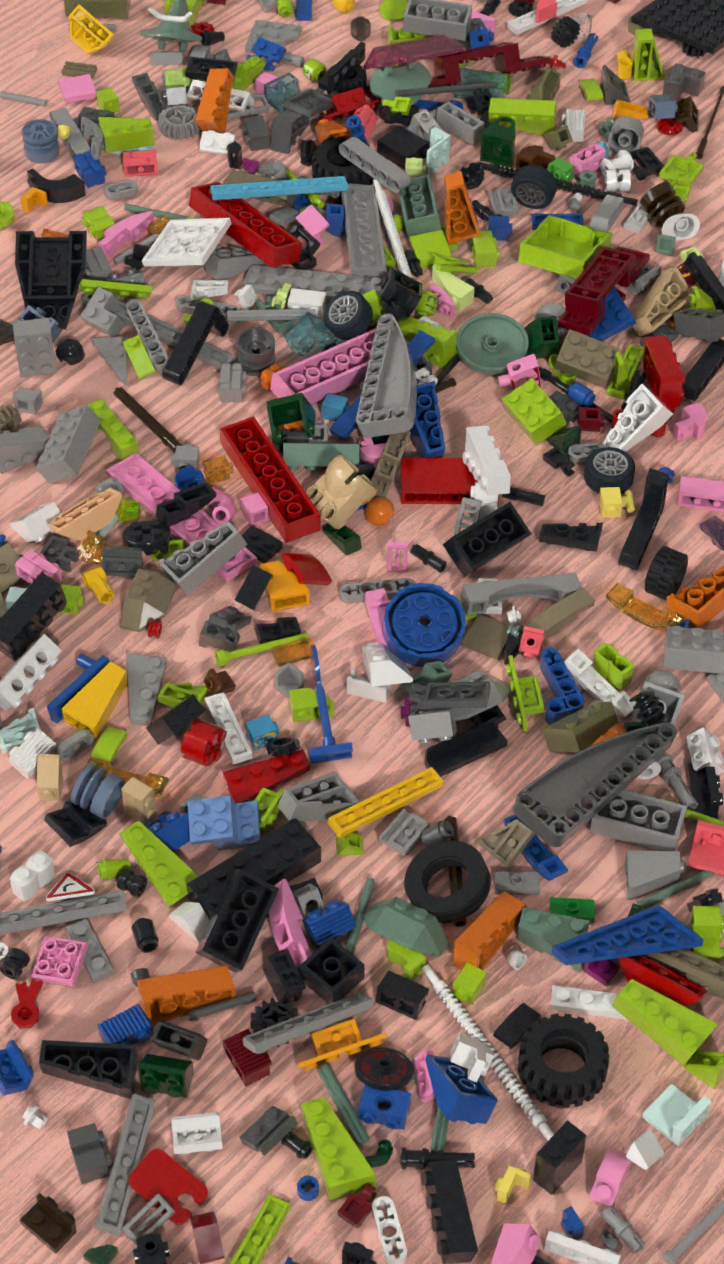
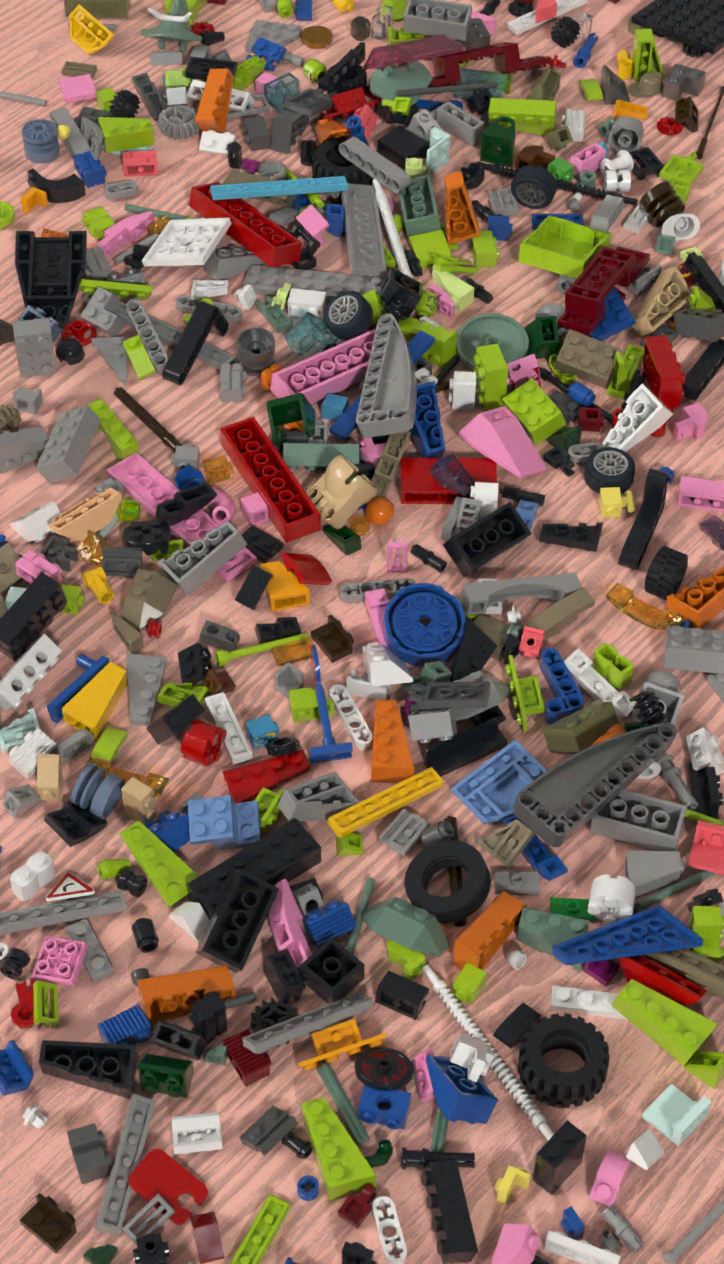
dark grey plate [208,606,252,632] -> none
light grey axle [227,309,316,321] -> none
white wedge [462,425,511,496] -> none
blue brick [469,26,494,48] -> none
sand blue brick [649,94,677,119] -> none
none -> light grey bracket [3,784,41,818]
none -> lime tile [33,980,59,1028]
none -> red piece [61,320,97,346]
none -> black tyre [110,89,140,118]
none -> dark tan slope [112,613,144,654]
none -> black bracket [178,642,213,685]
none -> black brick [190,991,227,1044]
none -> sand green tile [203,1046,228,1065]
none -> pearl gold tile [301,26,333,49]
none -> dark brown bracket [311,615,354,663]
none -> white beam [329,684,373,751]
none -> clear yellow tile [351,517,370,536]
none -> clear brick [371,5,393,40]
none -> orange wedge [371,700,414,783]
none -> clear purple slope [429,454,475,496]
none -> light grey beam [441,496,467,541]
none -> white brick [449,371,476,410]
none -> black wing [449,619,497,682]
none -> medium blue slope [450,740,548,824]
none -> bright pink wedge [459,406,546,478]
none -> lime brick [473,343,508,412]
none -> medium blue slope [516,500,539,531]
none -> white brick [587,875,635,925]
none -> dark tan piece [628,72,664,98]

